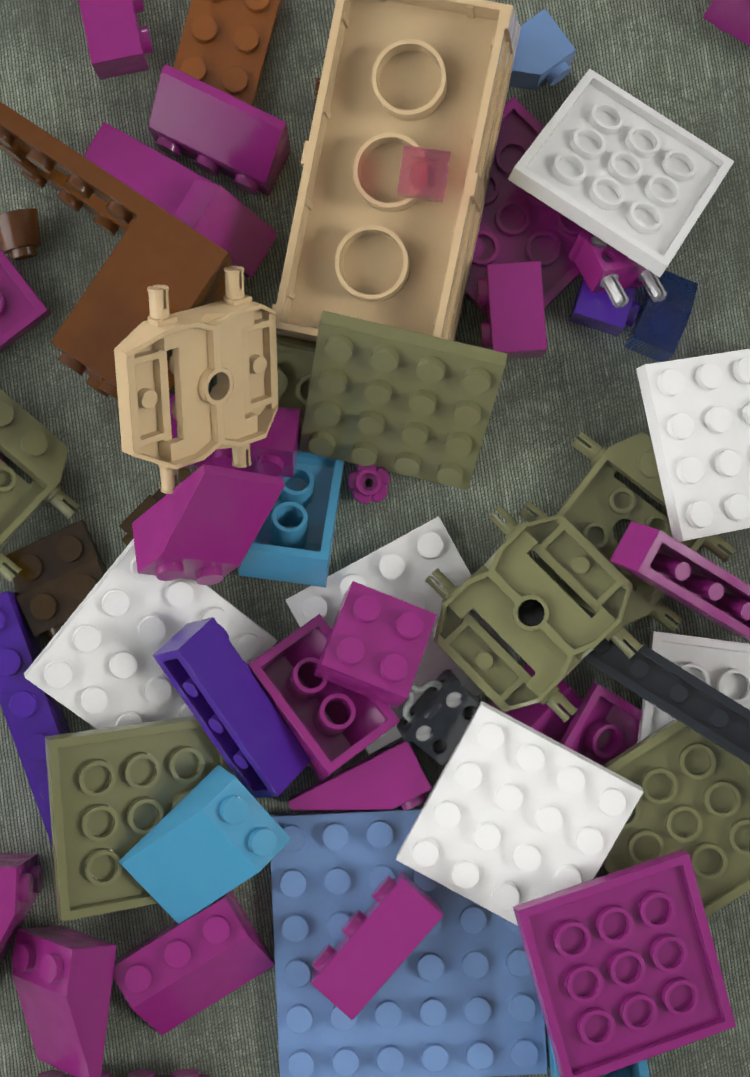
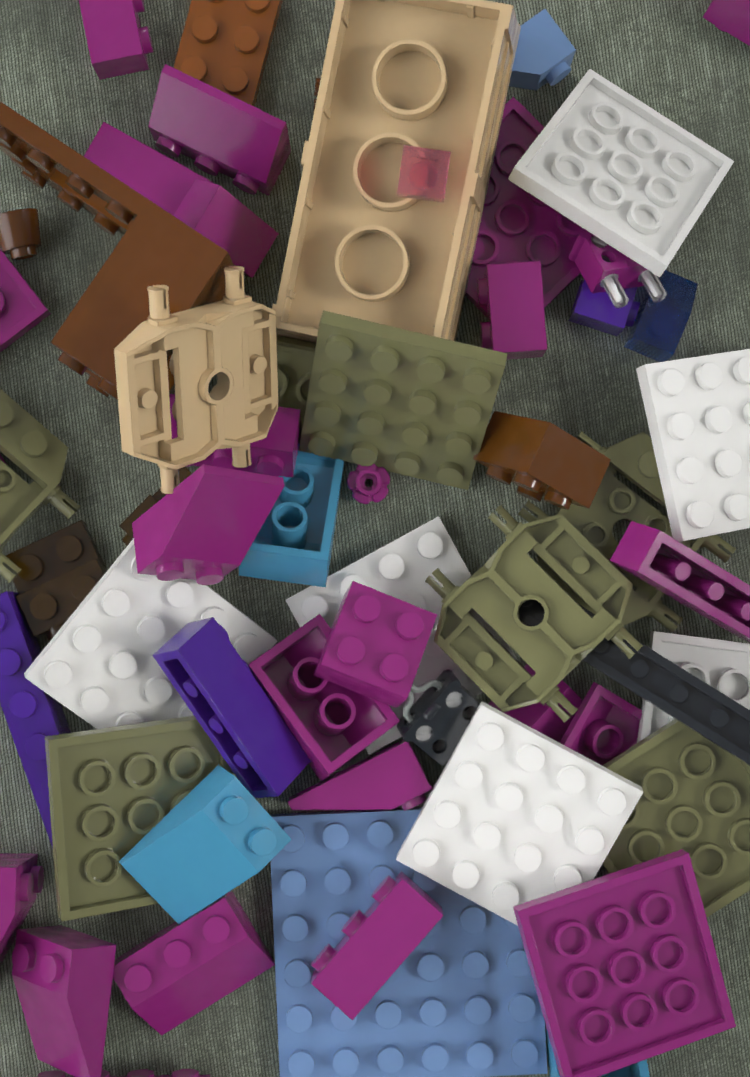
none -> reddish brown brick [473,411,611,510]

